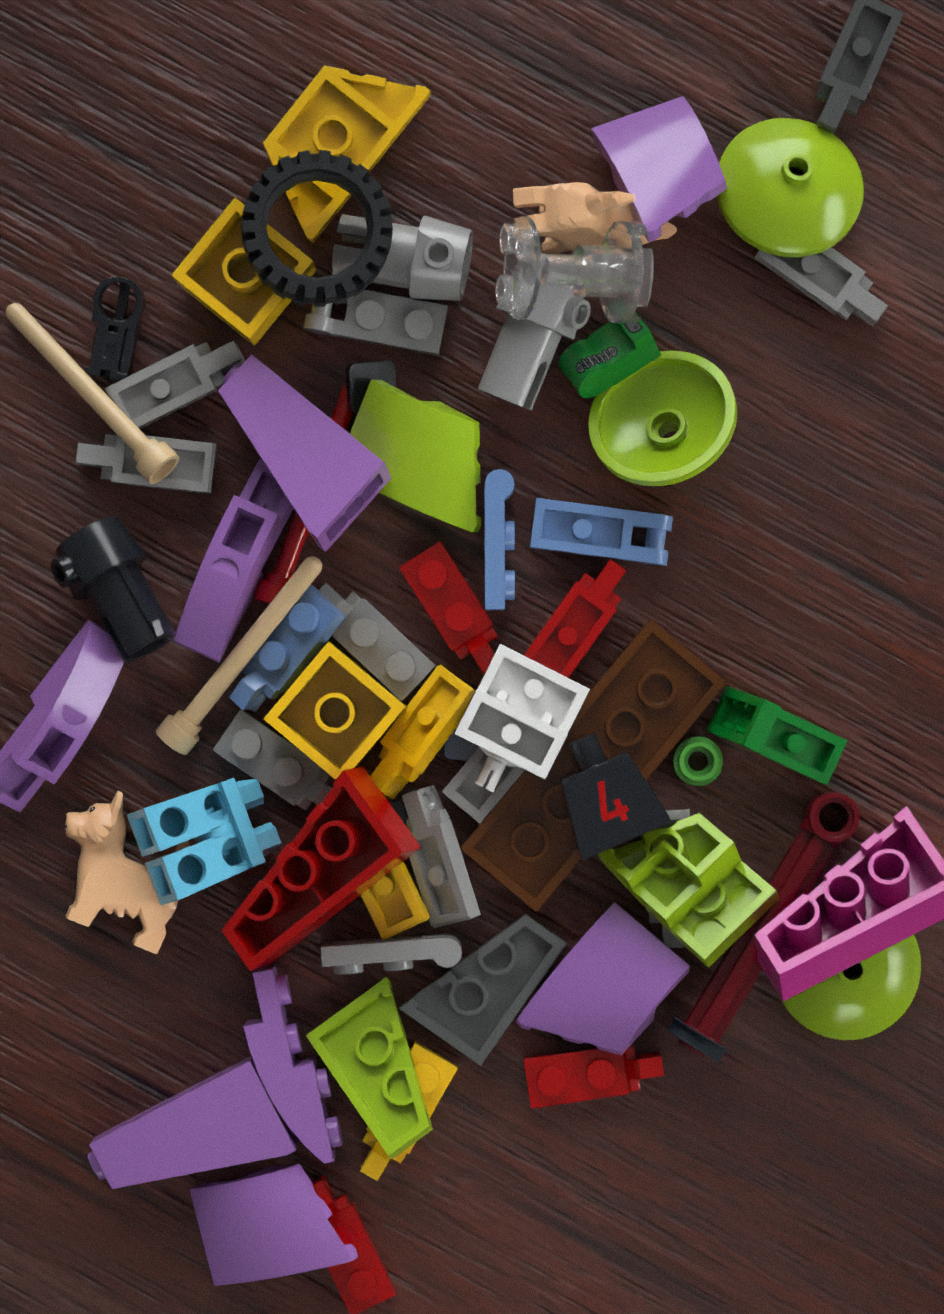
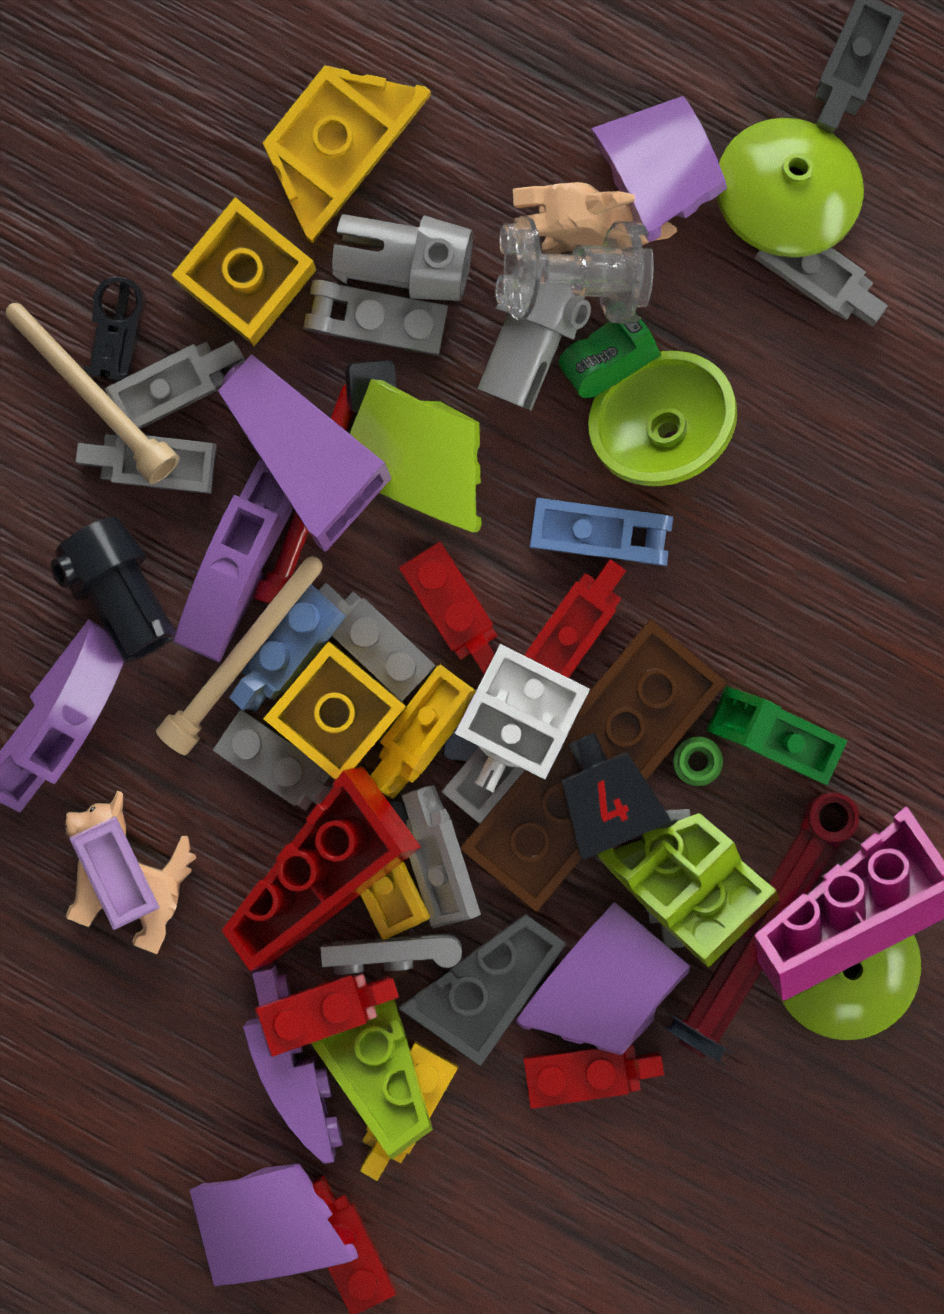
medium lavender slope [88,1056,299,1189] -> none
medium azure hips [127,778,282,905] -> none
black tyre [241,150,393,307] -> none
medium blue plate [484,469,515,611] -> none
none -> lavender tile [70,816,159,930]
none -> red hinge [254,973,399,1057]

